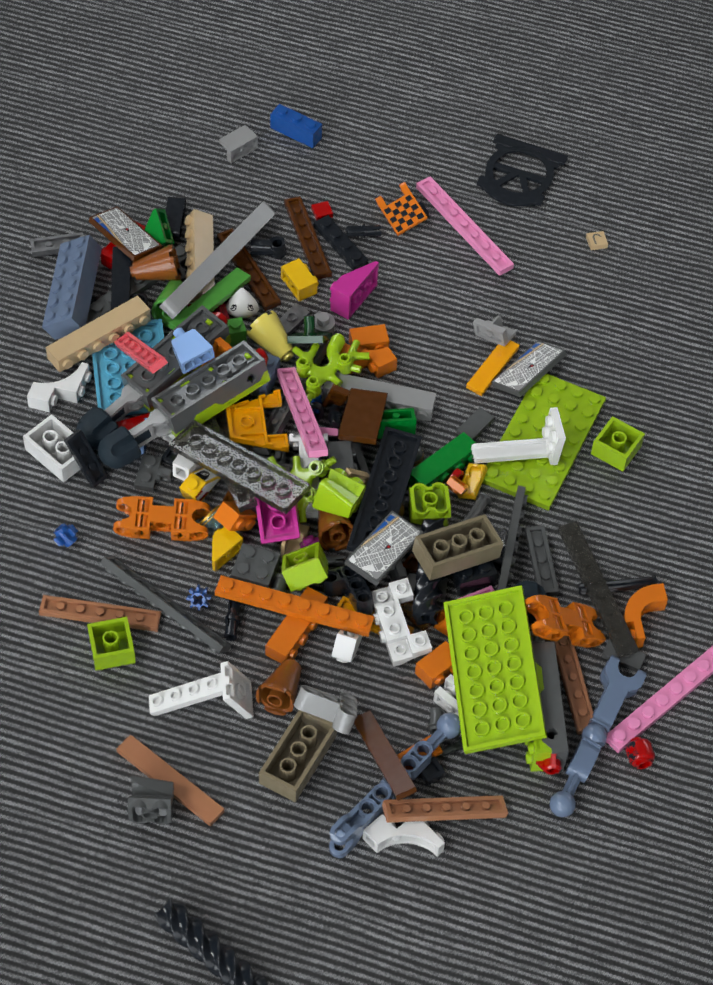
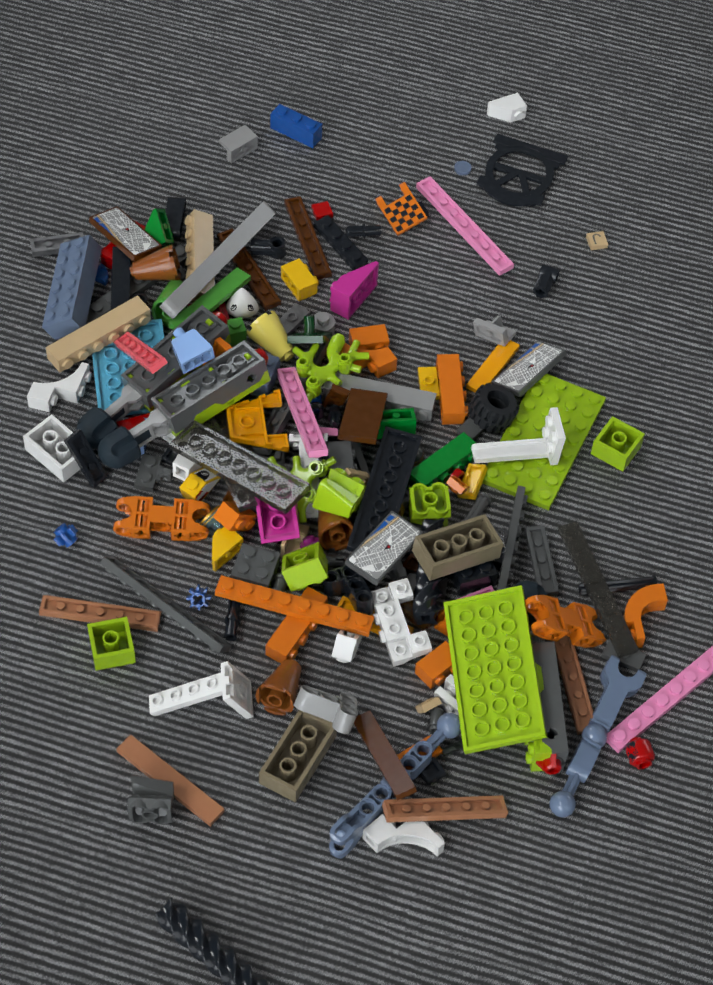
none -> blue tile [95,263,109,286]
none -> tan tile [415,697,442,714]
none -> yellow plate [417,367,440,400]
none -> orange brick [436,354,468,425]
none -> sand blue piece [454,161,471,176]
none -> black tyre [468,383,520,433]
none -> white slope [487,93,527,122]
none -> black piece [533,264,560,298]

